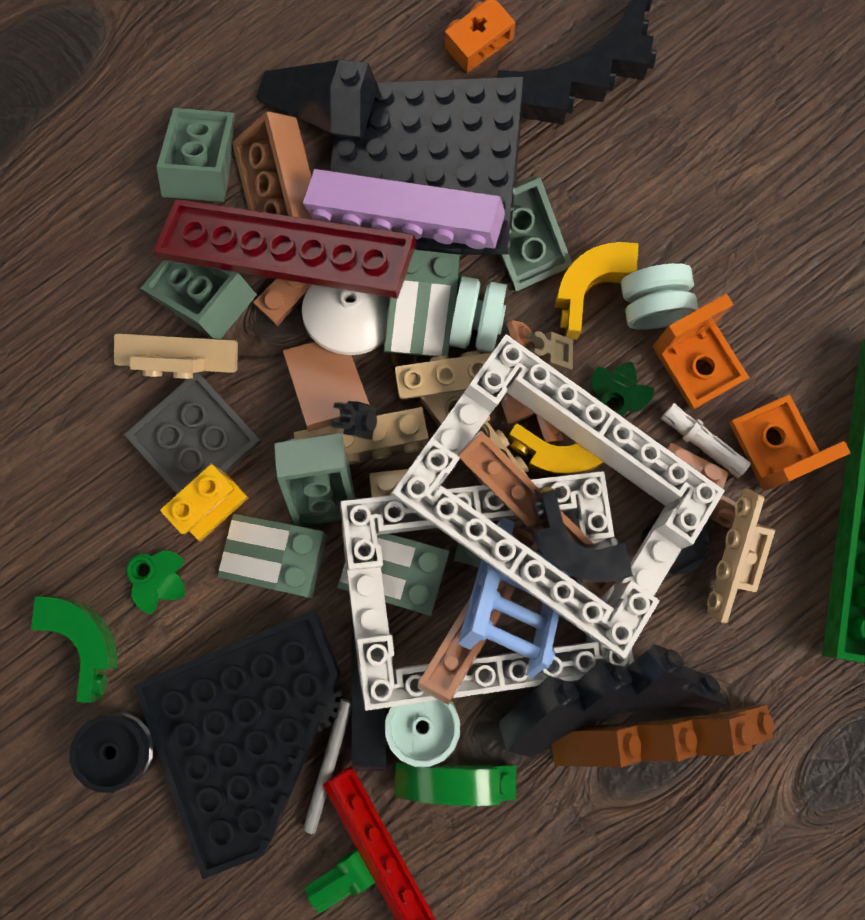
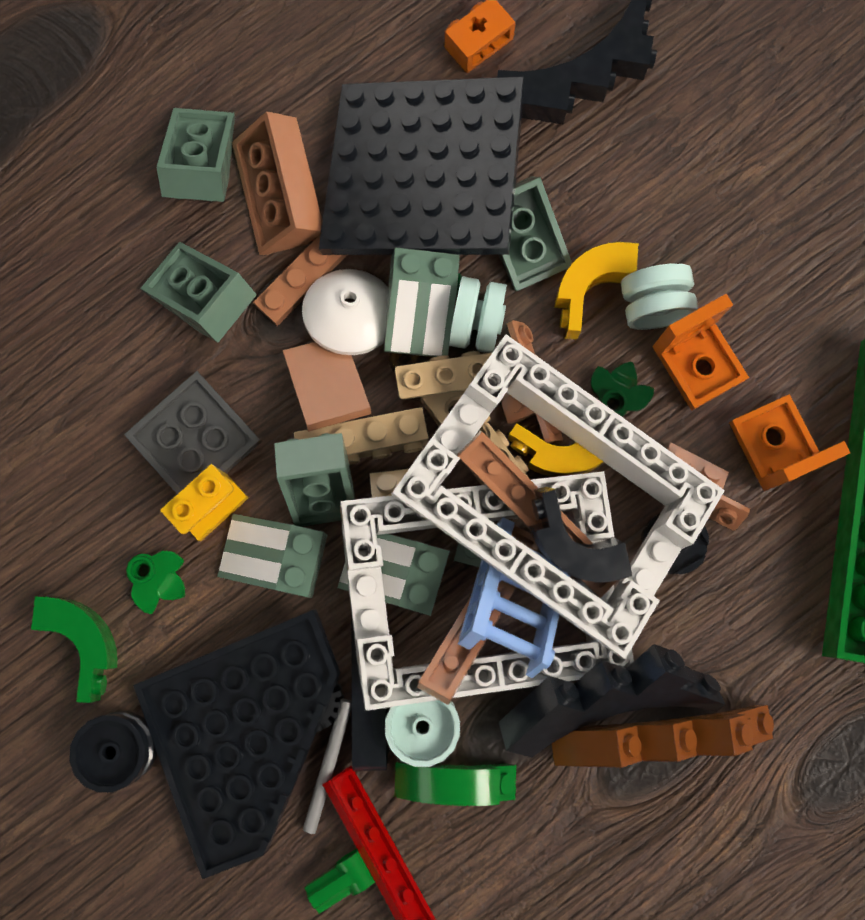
tan bracket [114,333,238,379] -> none
dark red plate [153,199,417,299] -> none
black wedge [256,60,378,140] -> none
lavender brick [303,169,505,249] -> none
black plate [331,401,377,440] -> none
dark tan plate [526,331,573,372] -> none
white pin [661,403,751,479] -> none
tan bracket [707,488,775,623] -> none

